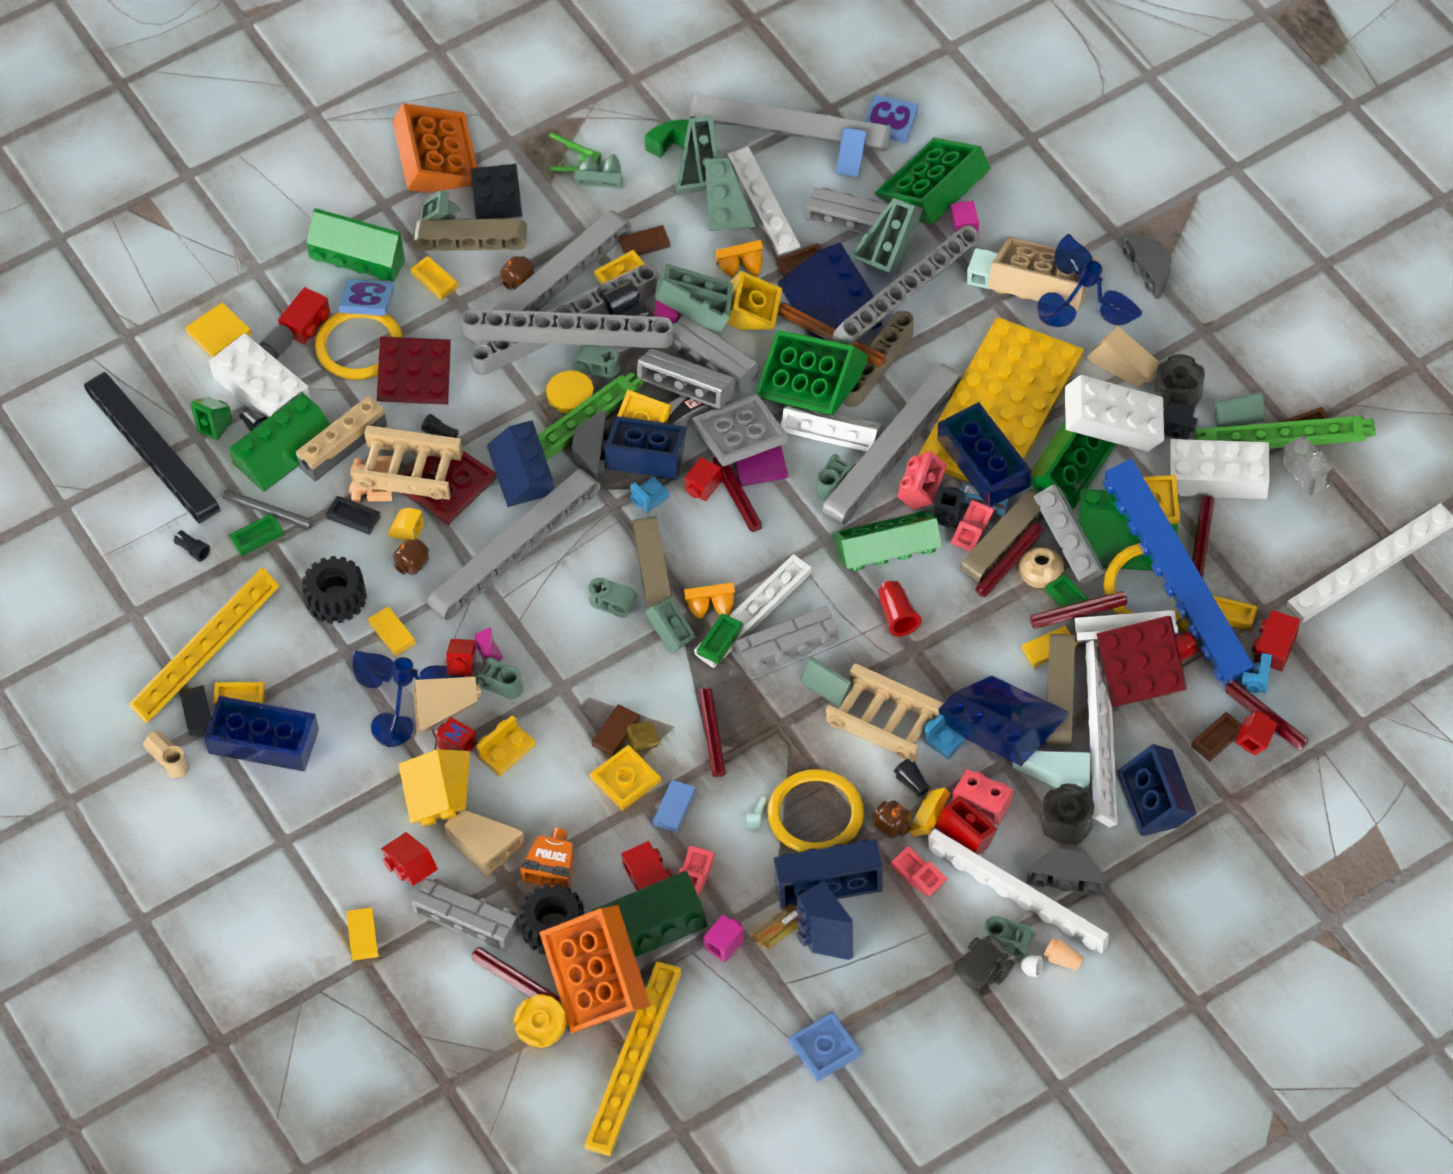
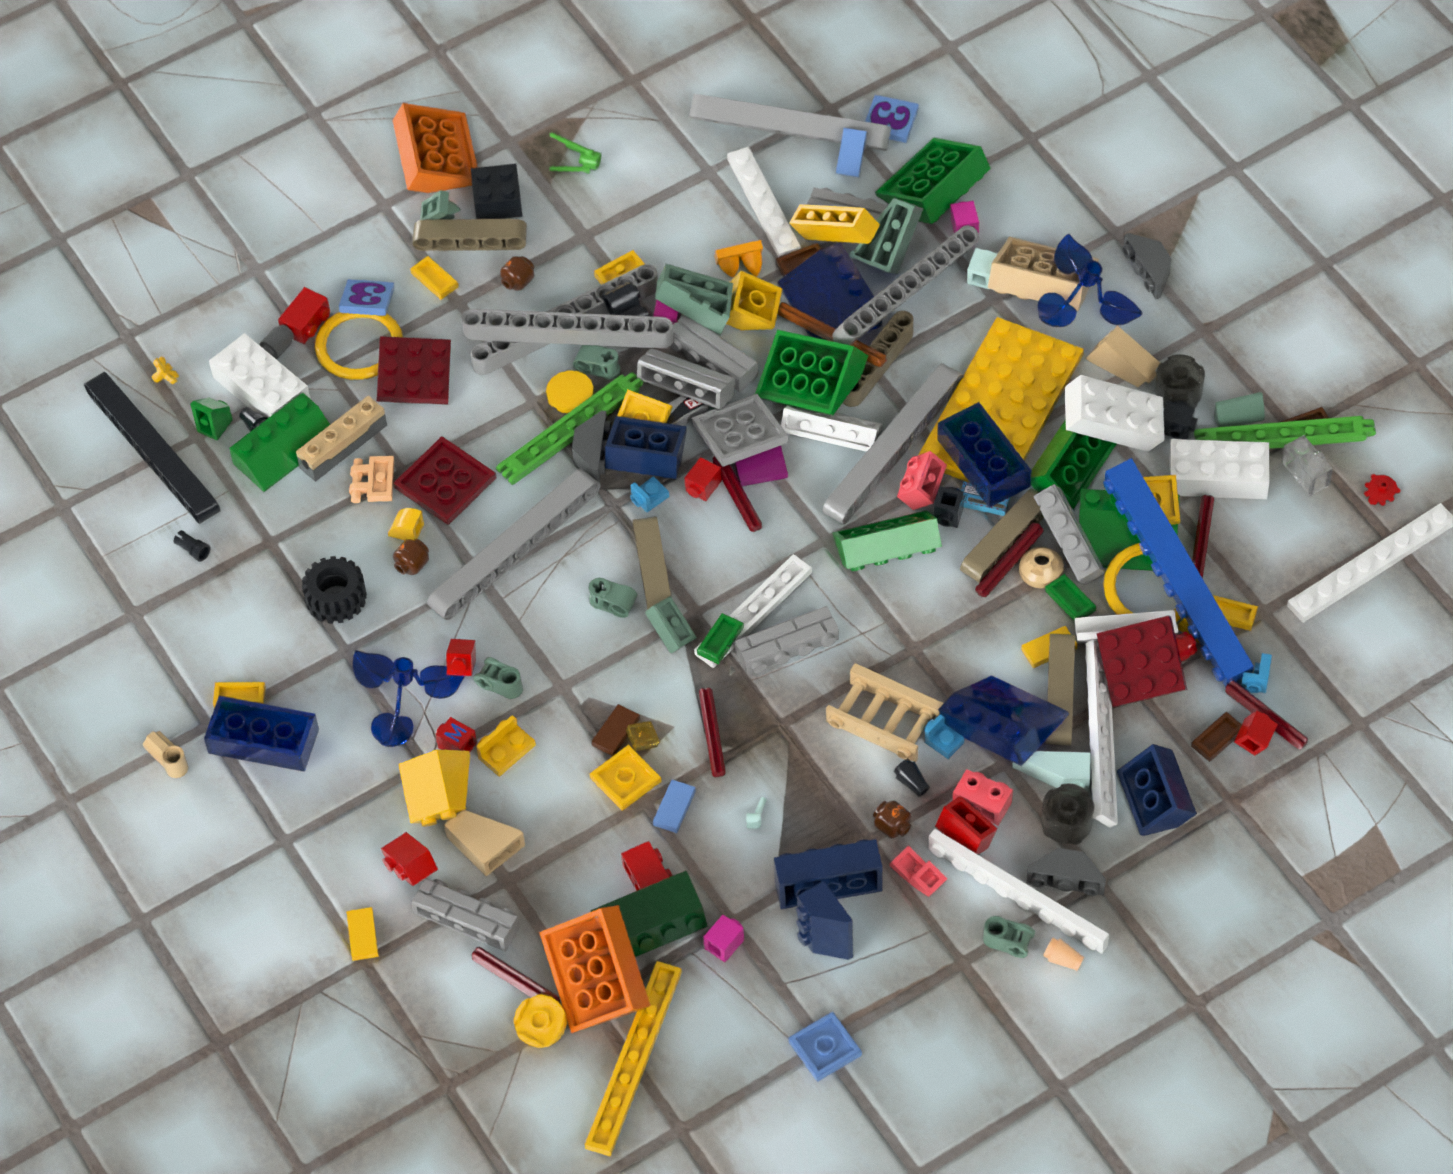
yellow plate [129,568,279,722] -> none
black slope [179,685,214,736] -> none
yellow tile [185,302,252,358] -> none
dark grey bar [222,489,313,529] -> none
green tile [229,513,284,556] -> none
slope [306,208,405,282] -> none
black tile [326,496,381,535] -> none
tan fence [353,425,463,500] -> none
yellow tile [368,606,416,657] -> none
tan slope [413,677,481,734] -> none
black pin [421,414,459,438] -> none
light grey beam [472,210,631,344] -> none
dark pink slope [474,628,503,661] -> none
dark blue slope [487,420,554,507] -> none
black tyre [519,883,585,955] -> none
orange torso [520,828,574,889] -> none
sand green tile [574,153,623,189] -> none
reddish brown tile [619,225,670,256] -> none
green brick [645,119,689,158] -> none
sand green wedge [676,115,718,195] -> none
coral slope [679,846,715,897] -> none
light orange tile [684,582,735,619] -> none
sand green wedge [705,158,756,231] -> none
clear yellow tile [751,904,798,950] -> none
yellow wedge [767,769,864,853] -> none
sand green slope [801,657,851,707] -> none
sand green piece [817,453,856,500] -> none
red plant [878,580,922,637] -> none
yellow tile [909,788,951,837] -> none
coral slope [951,500,995,552] -> none
clear smoke brick [953,935,1016,997] -> none
white hinge [1021,955,1042,977] -> none
dark red axle [1030,591,1127,629] -> none
red brick [1252,610,1300,672] -> none
none -> yellow plant [152,356,179,384]
none -> yellow brick [789,204,880,244]
none -> red piece [1364,474,1401,506]

